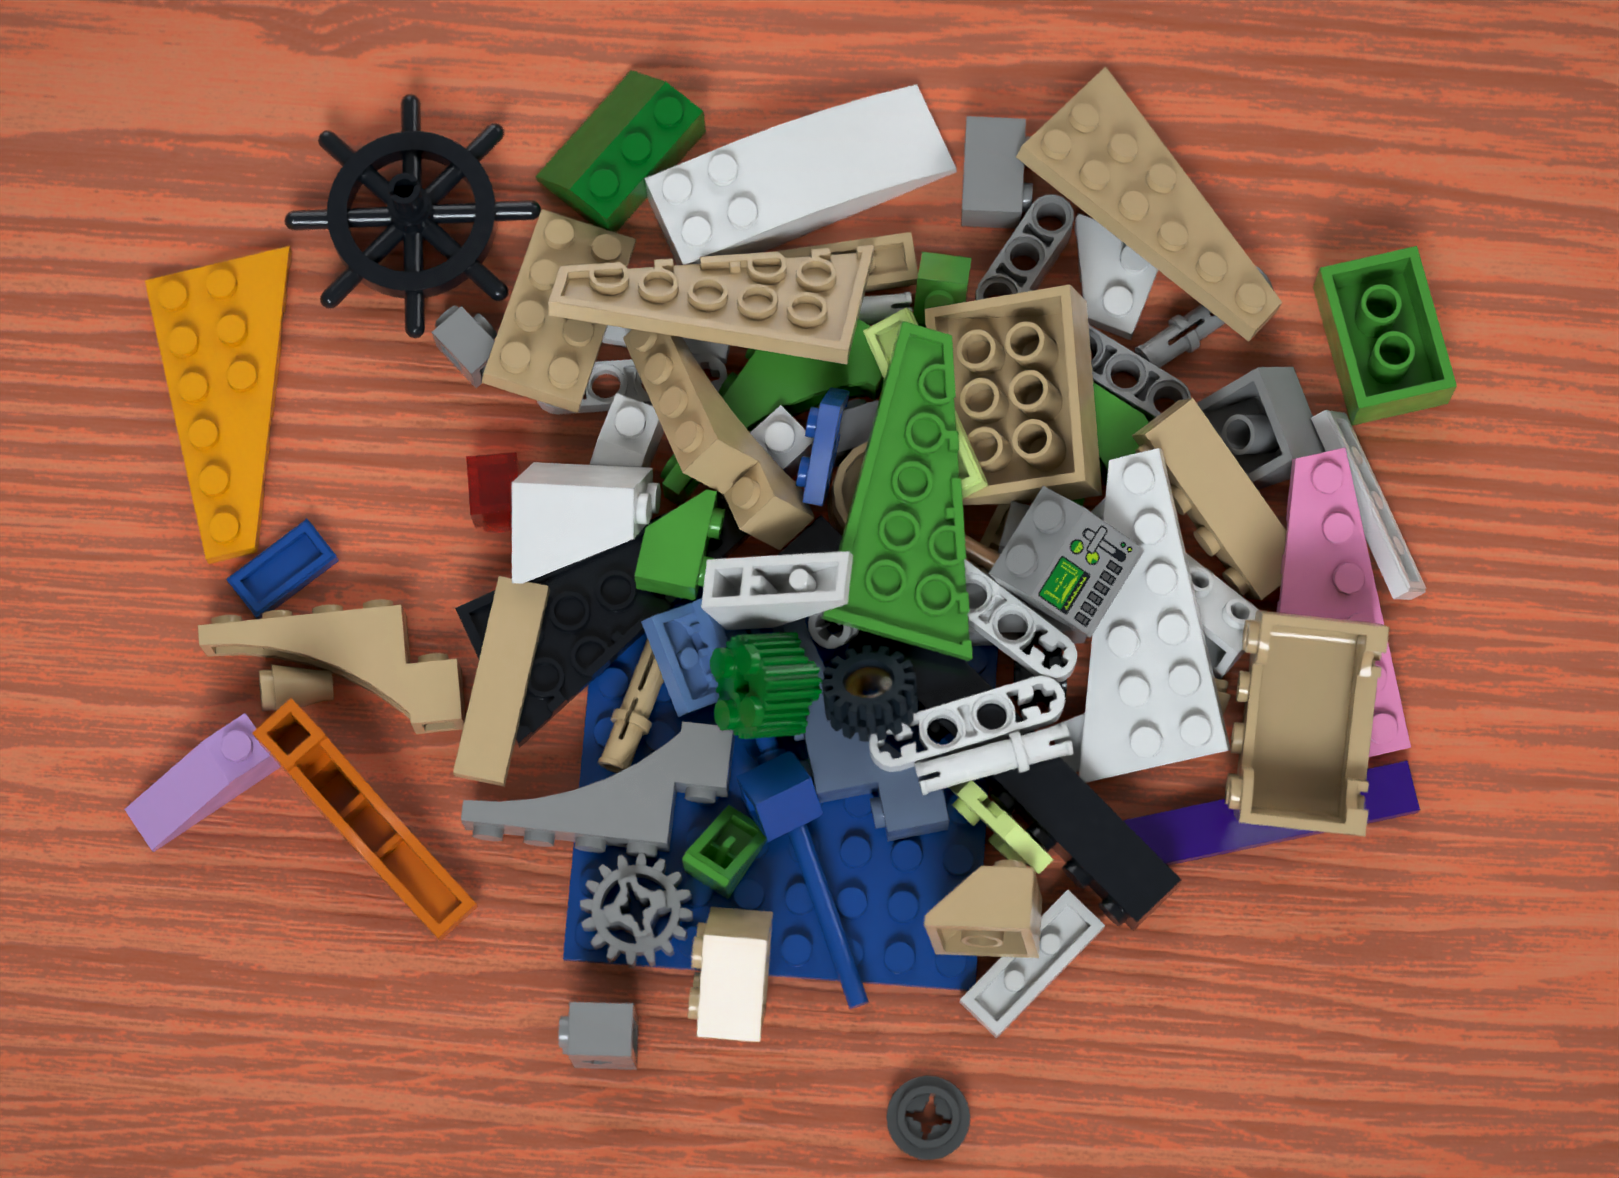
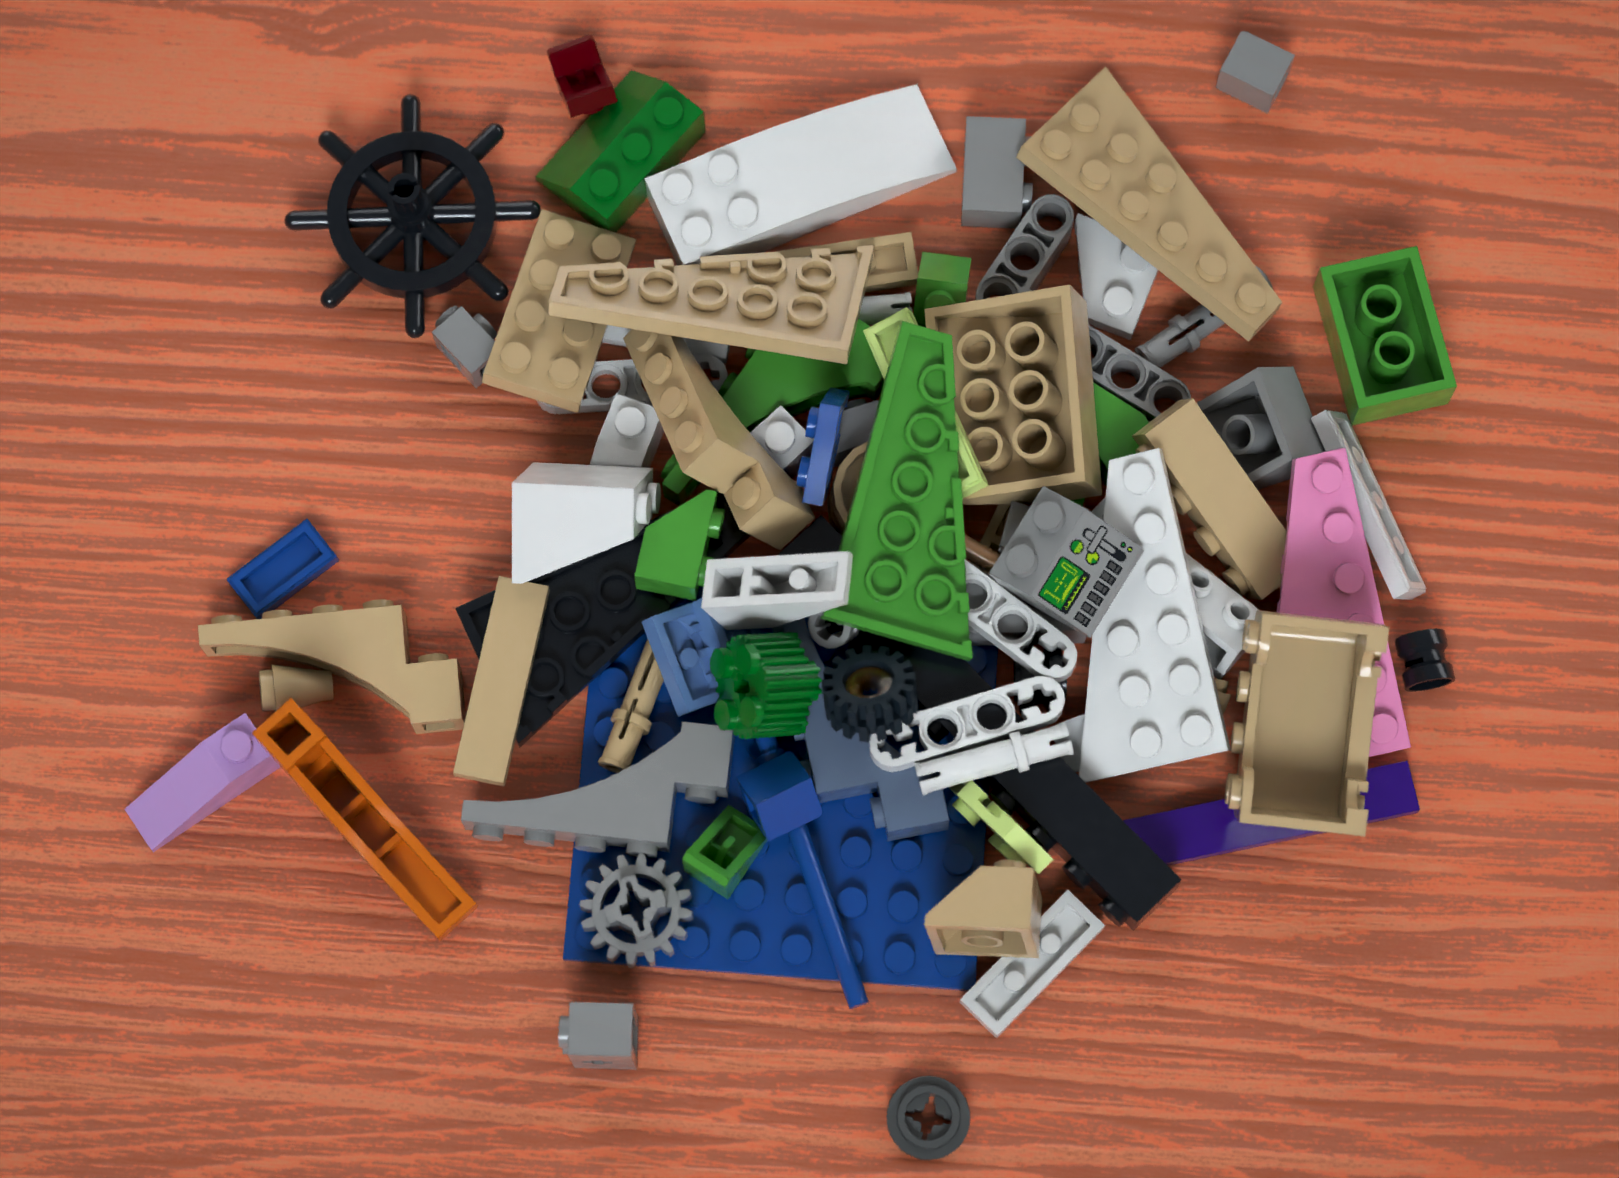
light orange wing [144,246,292,564] -> none
clear red brick [466,452,521,533] -> none
brick [688,907,773,1042] -> none
none -> dark red bracket [547,35,618,118]
none -> light grey panel [1216,31,1295,114]
none -> black wheel [1395,629,1455,692]

